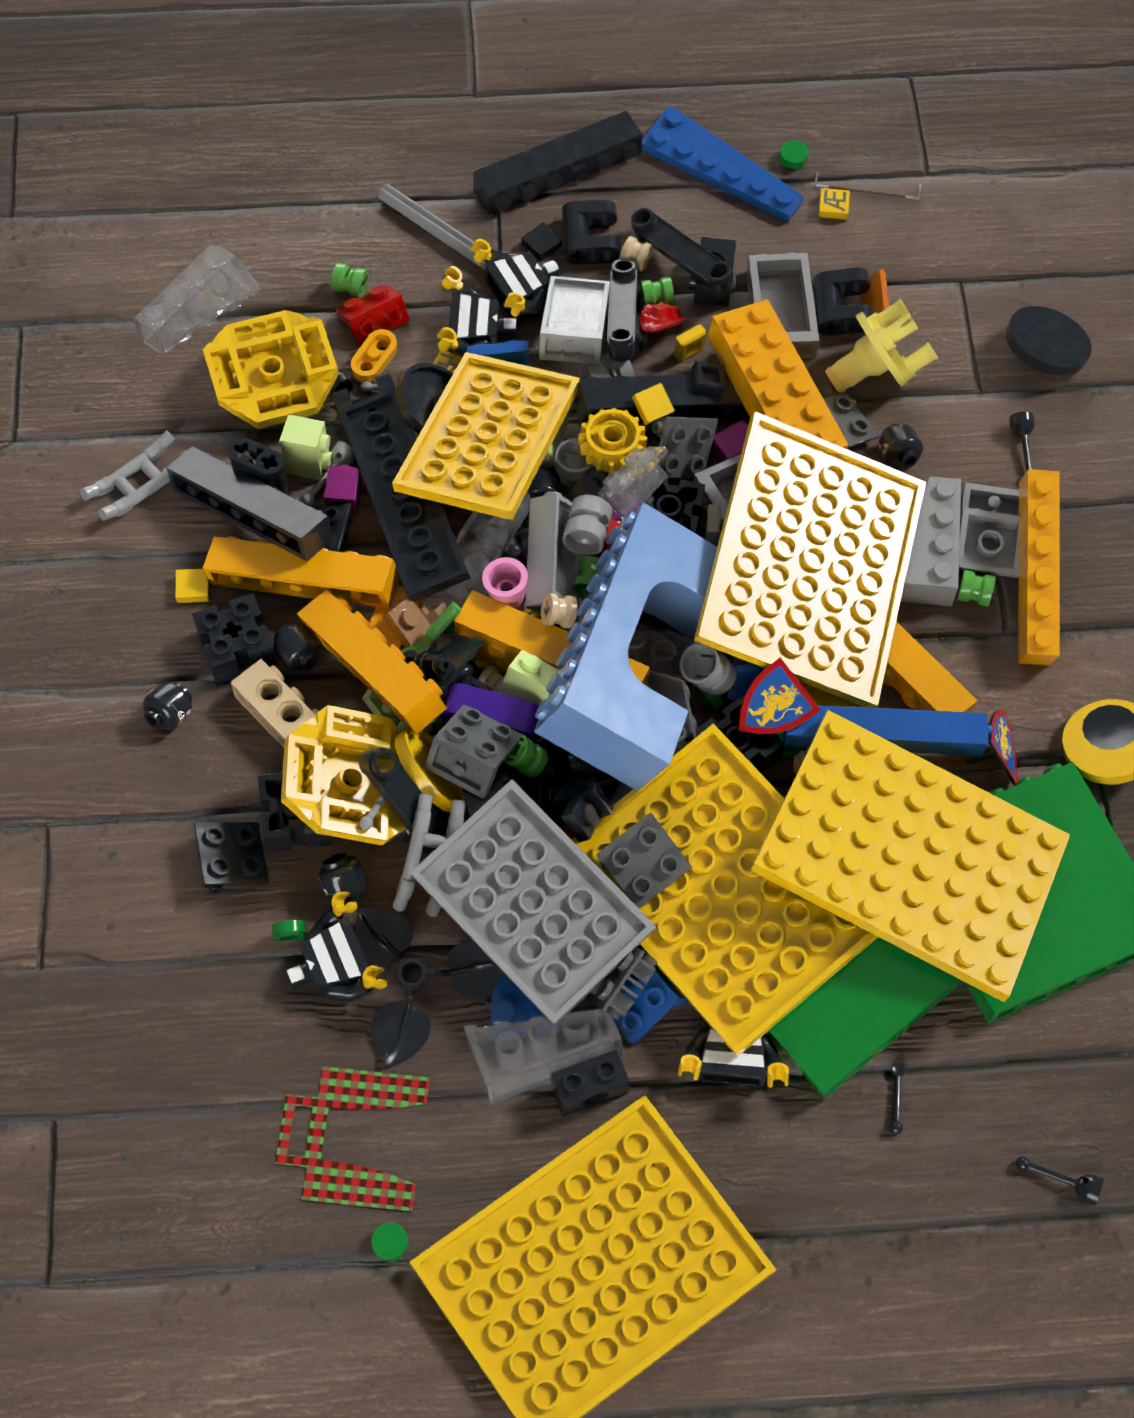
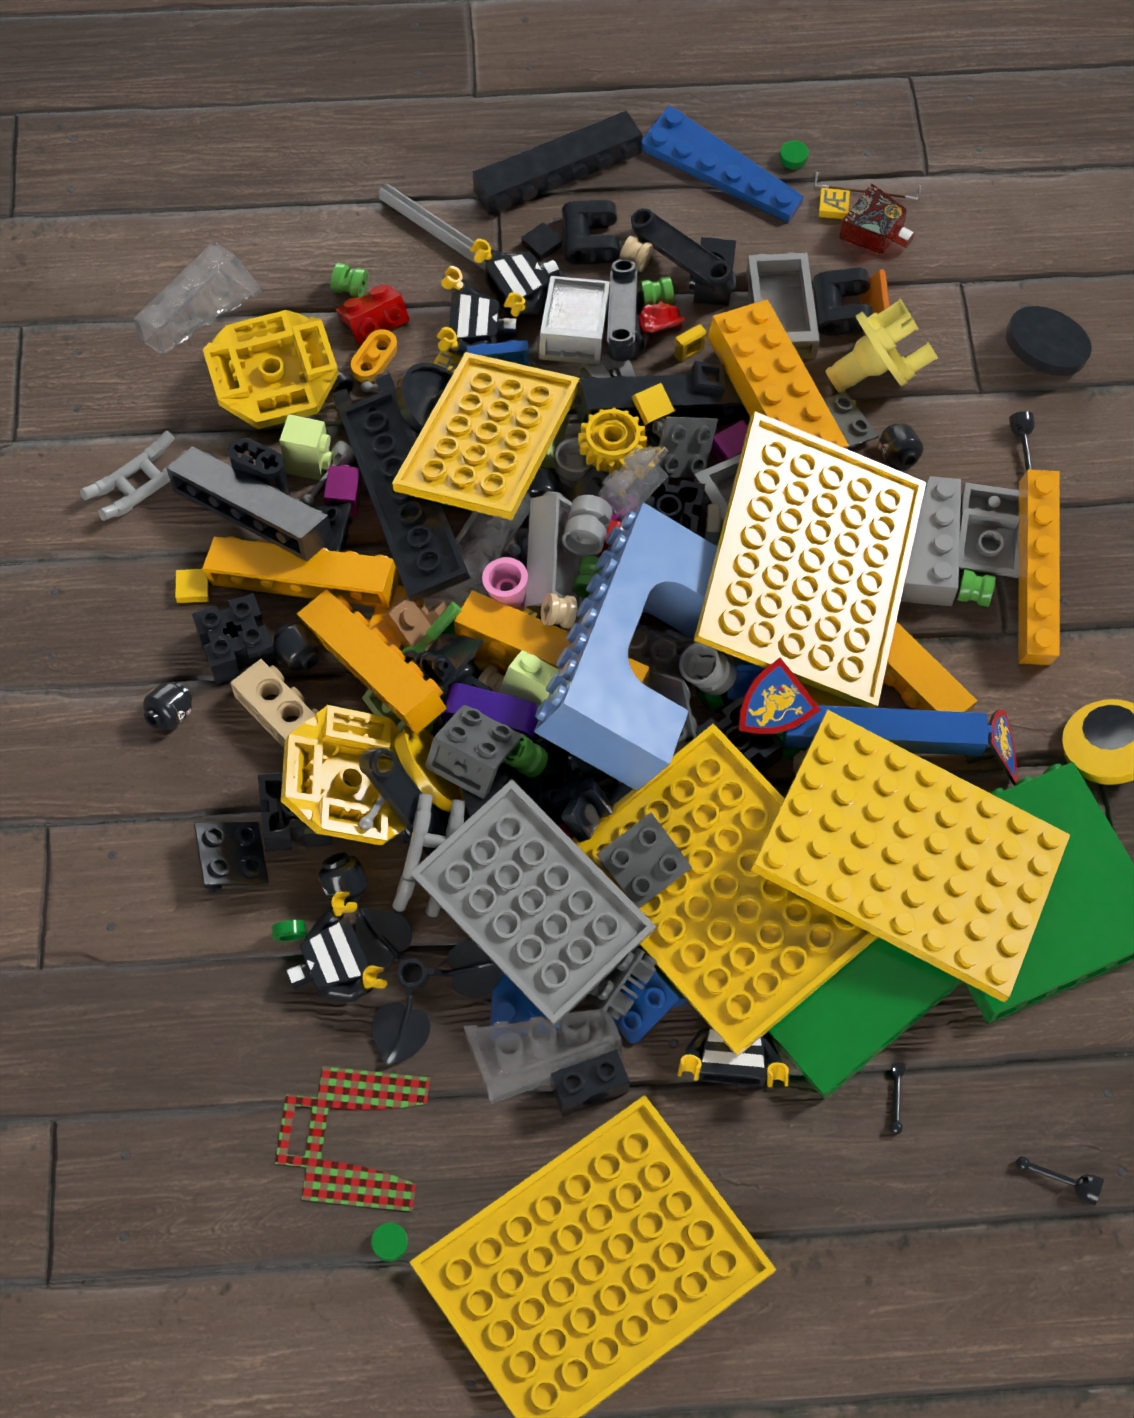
none -> torso [839,184,915,254]

